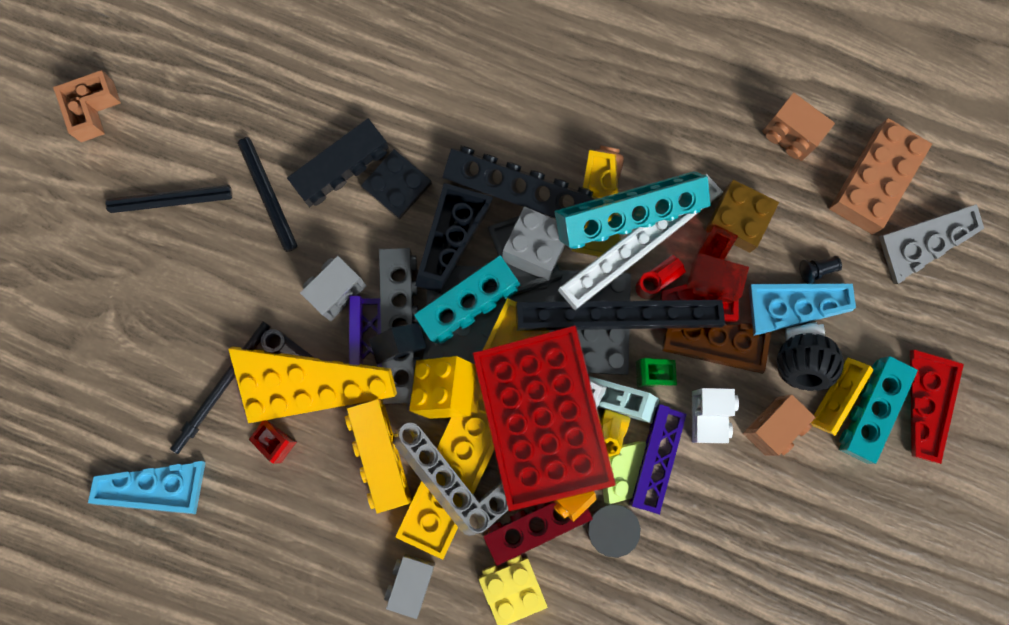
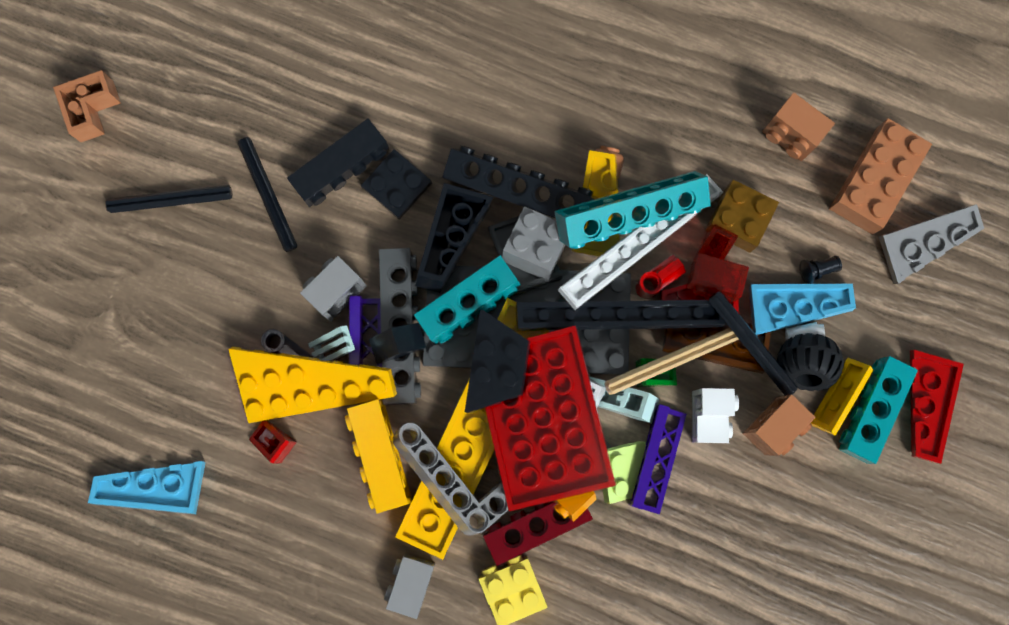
black bar [170,321,271,454] -> none
yellow brick [409,356,476,419] -> none
dark grey tile [588,504,641,558] -> none
yellow piece [600,409,630,457] -> none
none -> light aqua tile [308,325,355,362]
none -> black wing [465,310,531,413]
none -> tan axle [604,328,739,395]
none -> black axle [709,291,798,396]

